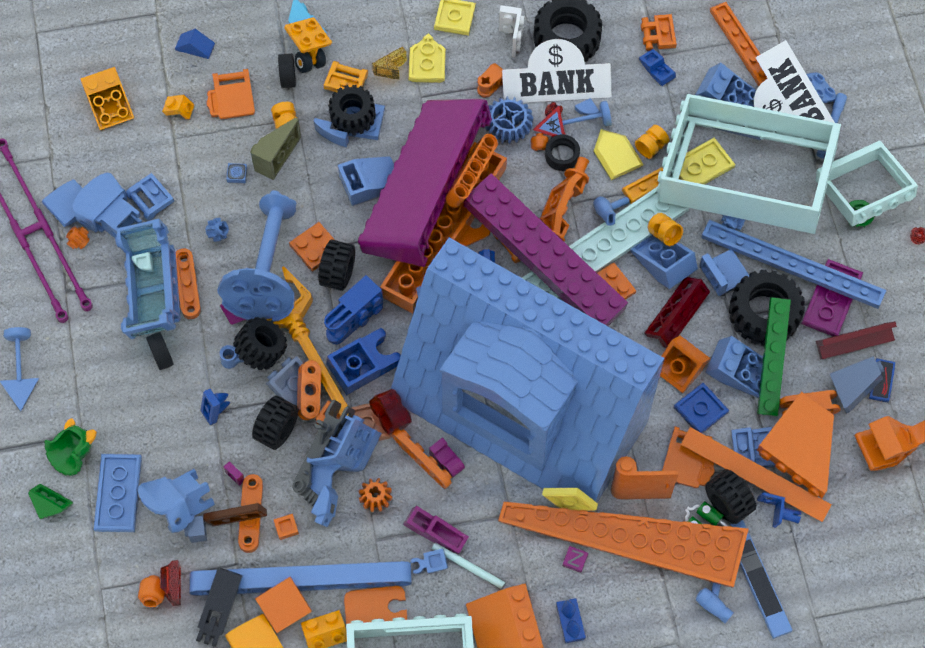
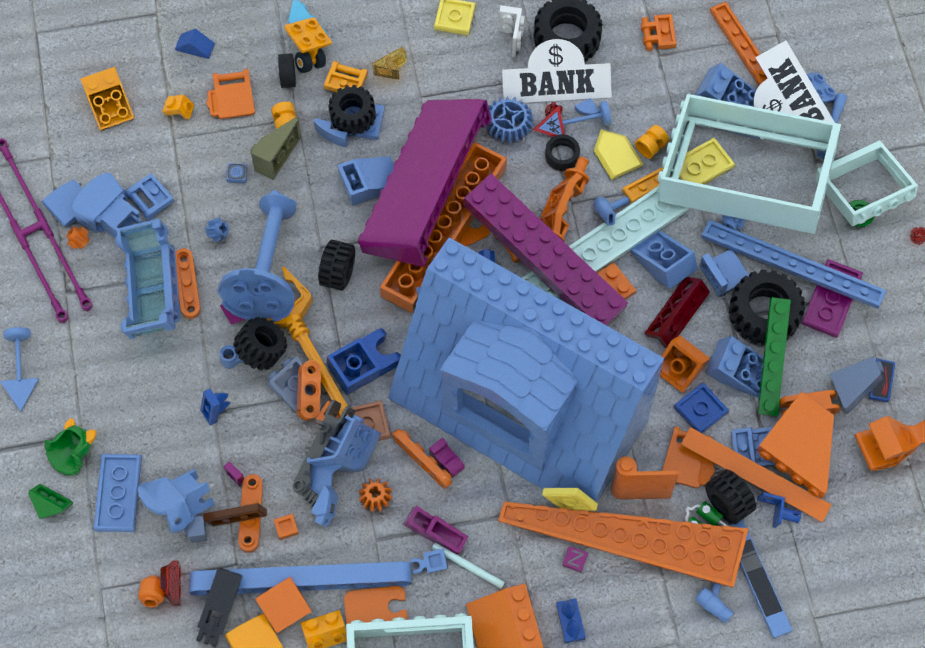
light aqua tile [131,252,154,272] -> none
black tyre [146,332,174,371] -> none
black tyre [252,395,299,450] -> none
orange plate [289,222,335,272] -> none
blue brick [324,275,383,345] -> none
clear red brick [369,389,412,435] -> none
light yellow tile [409,33,446,83] -> none
orange beam [445,134,498,208] -> none
orange piece [477,63,504,98] -> none
orange piece [531,133,549,151] -> none
blue slope [639,49,676,86] -> none
light orange wheel [648,213,683,246] -> none
dark red fence [816,321,897,360] -> none

